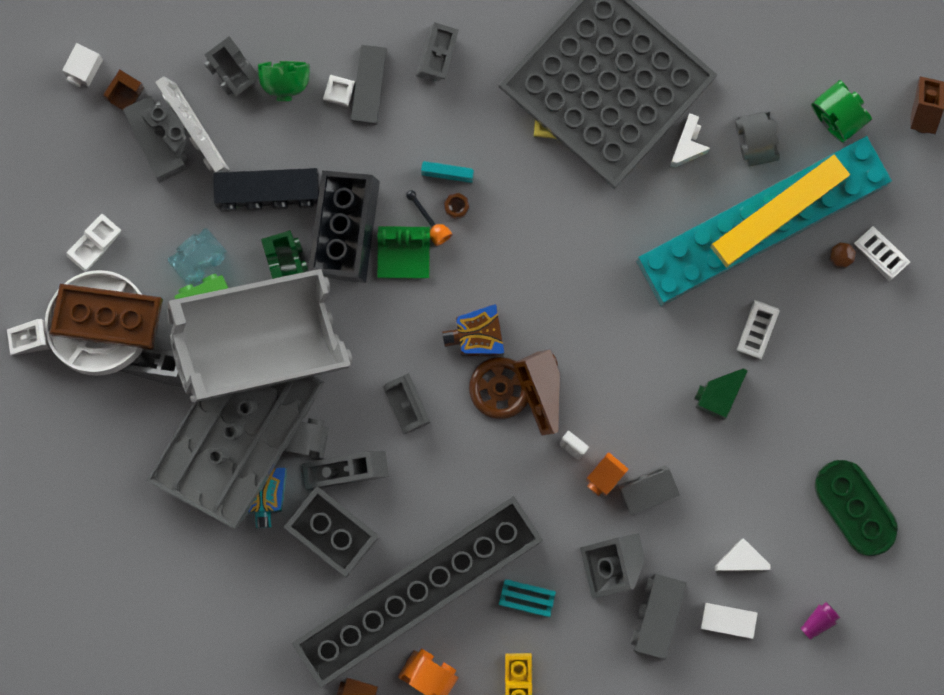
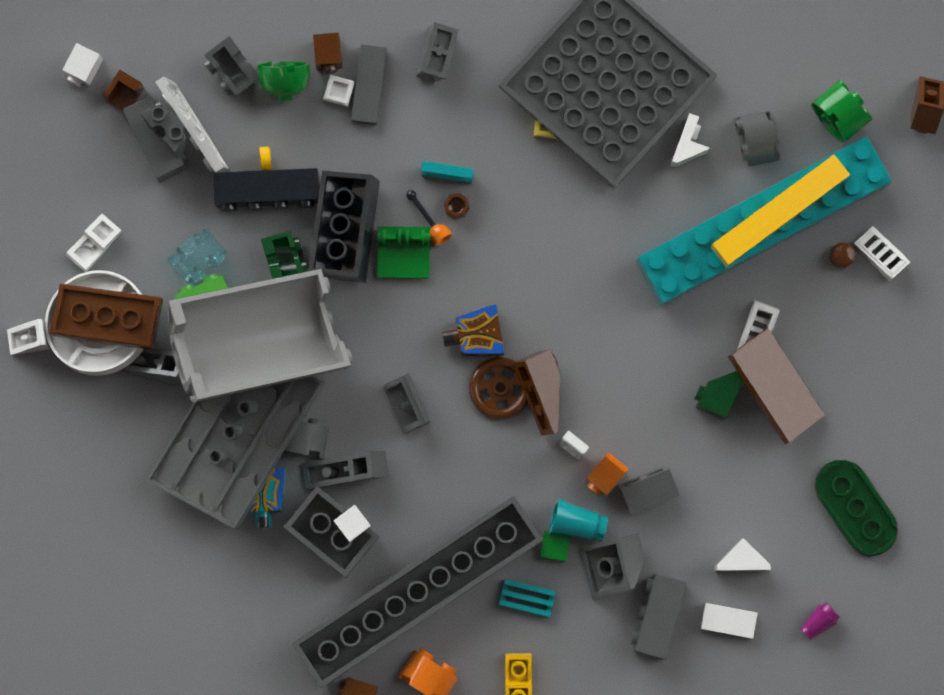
none -> yellow tile [259,147,272,170]
none -> reddish brown brick [313,32,342,74]
none -> white tile [334,505,371,542]
none -> green tile [540,531,570,562]
none -> teal plant [549,498,608,542]
none -> tile [728,328,825,444]

